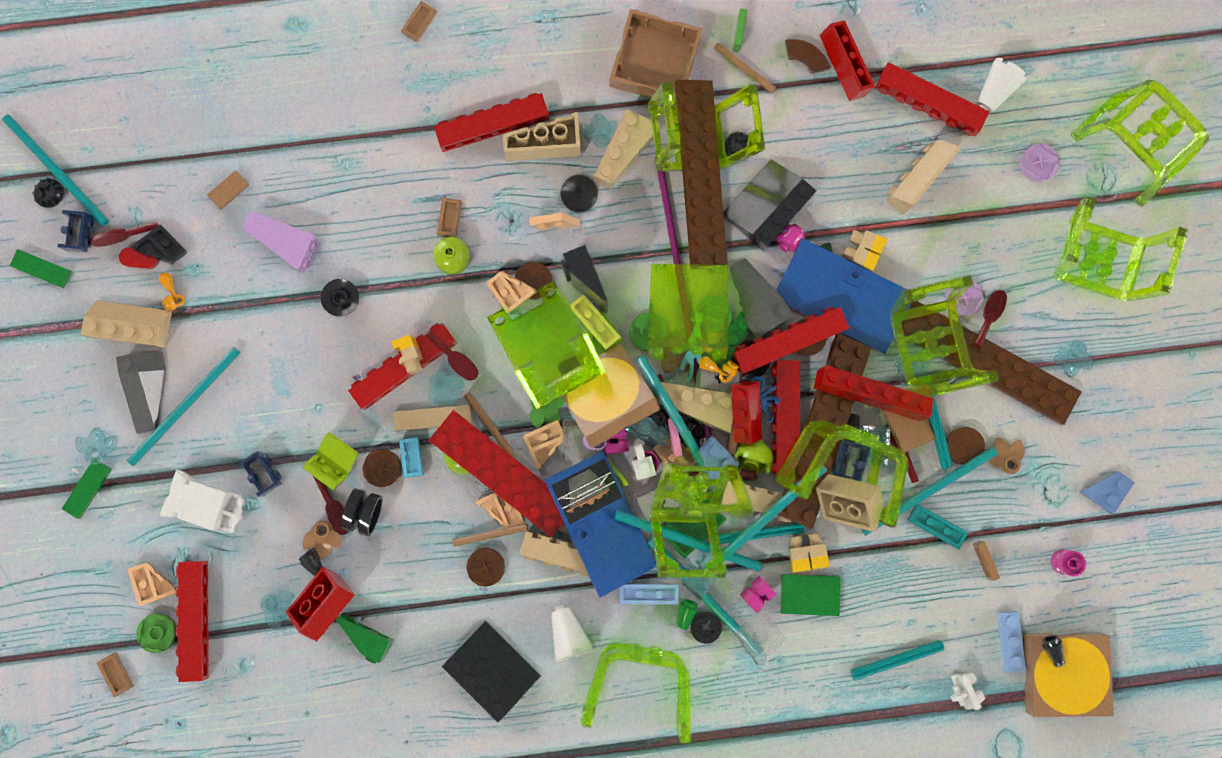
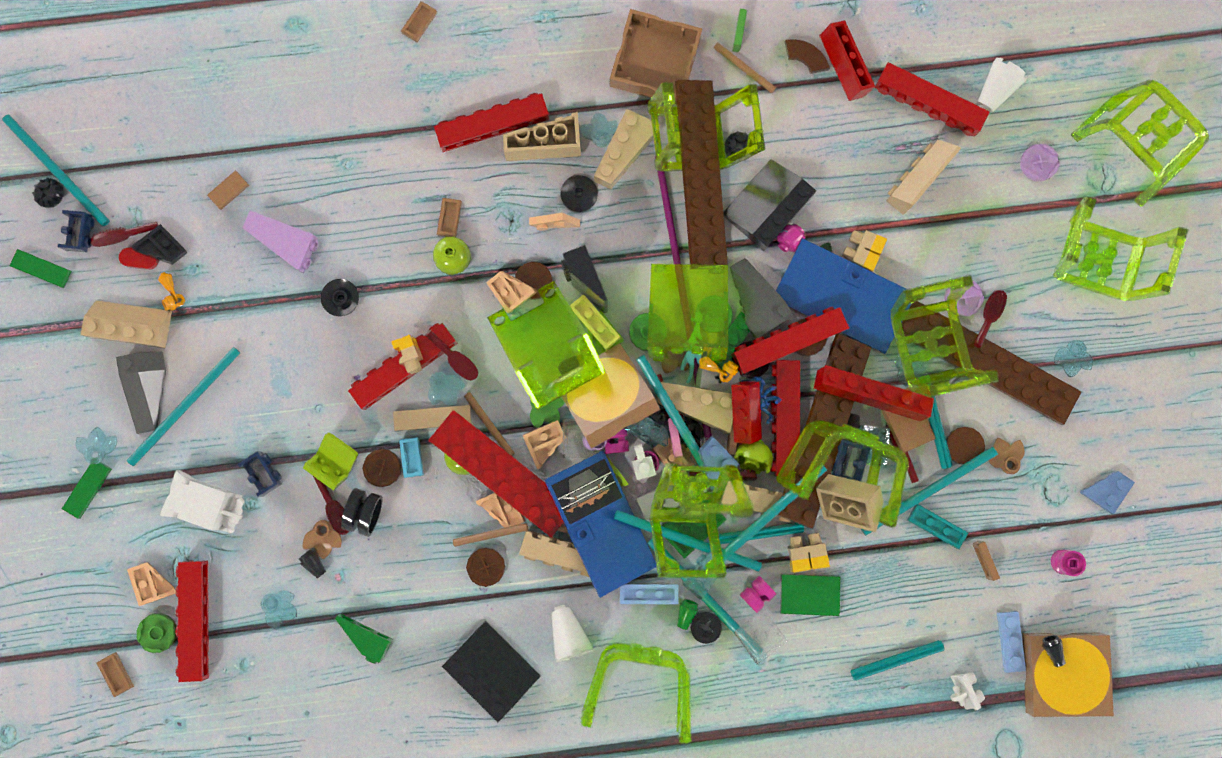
red brick [285,566,355,642] -> none

